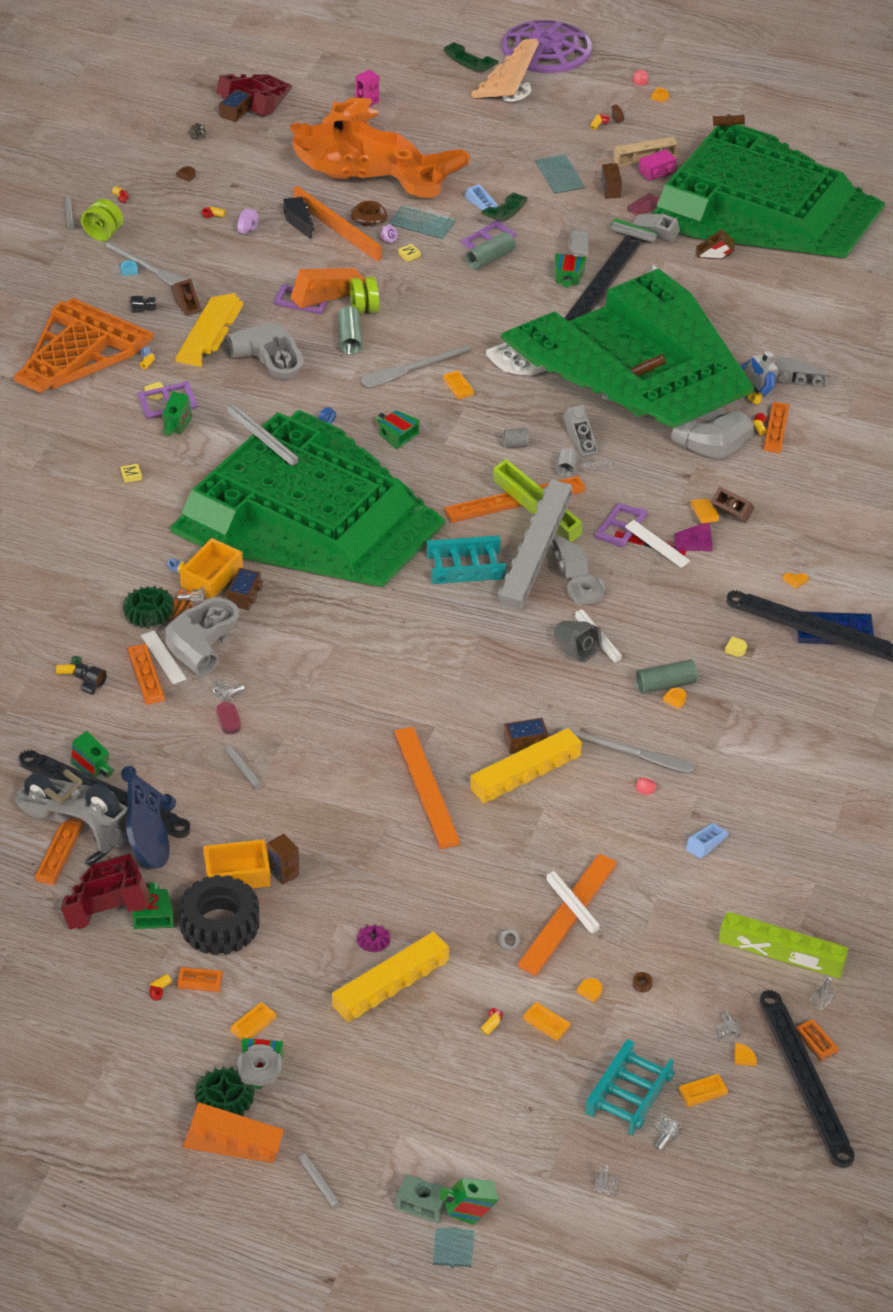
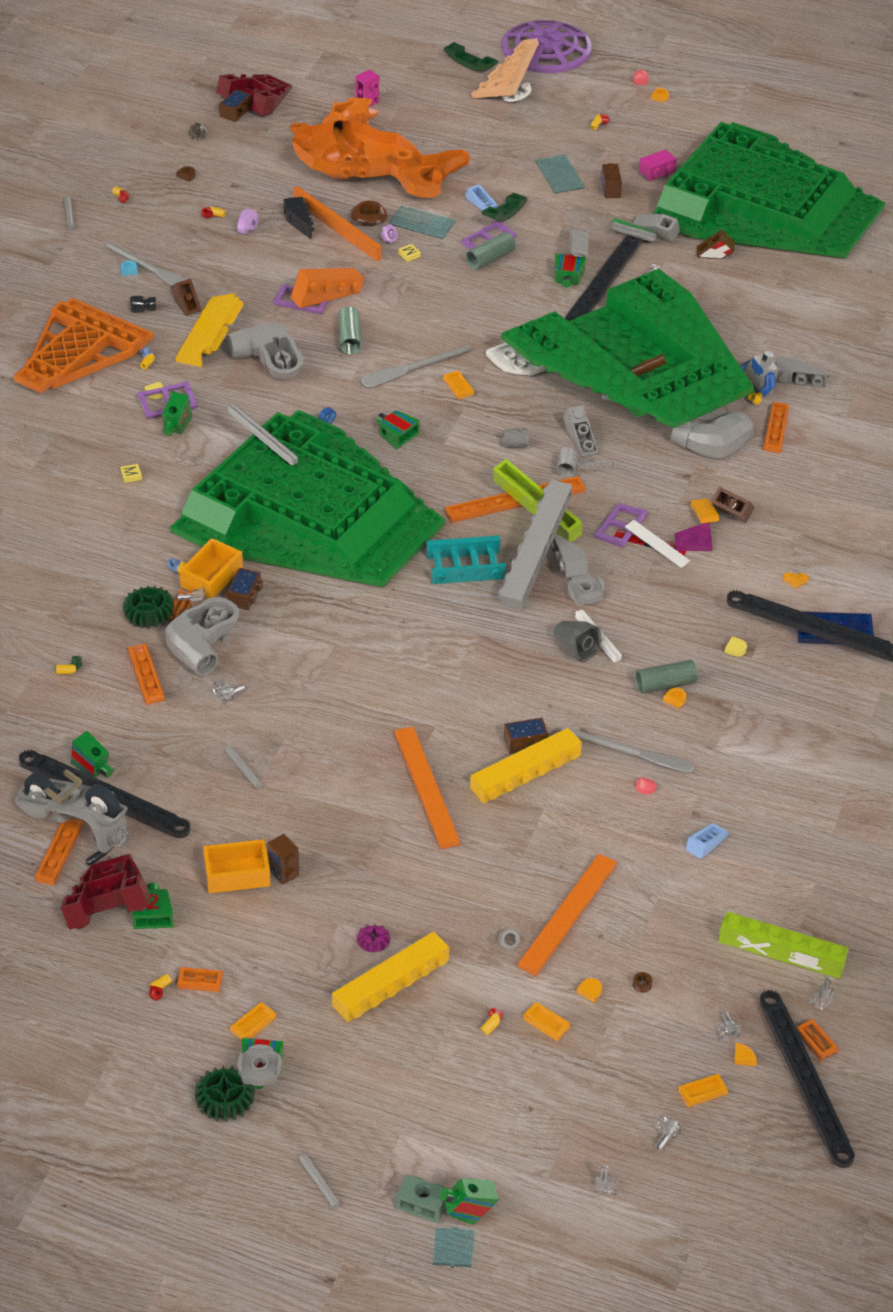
black piece [75,663,107,695] -> none
lime wheel [81,199,124,241] -> none
dark blue piece [121,766,176,870] -> none
white sticker [141,631,187,684] -> none
black tyre [179,875,260,956] -> none
orange wedge [183,1102,284,1163] -> none
clear pink tile [216,702,241,734] -> none
lime wheel [350,276,379,315] -> none
white axle [546,871,600,933] -> none
teal fence [585,1039,675,1136] -> none
reddish brown tile [612,104,624,124] -> none
tan piece [614,137,678,167] -> none
clear pink tile [628,193,659,216] -> none
reddish brown pin [713,114,745,127] -> none
yellow arm [753,413,767,435] -> none

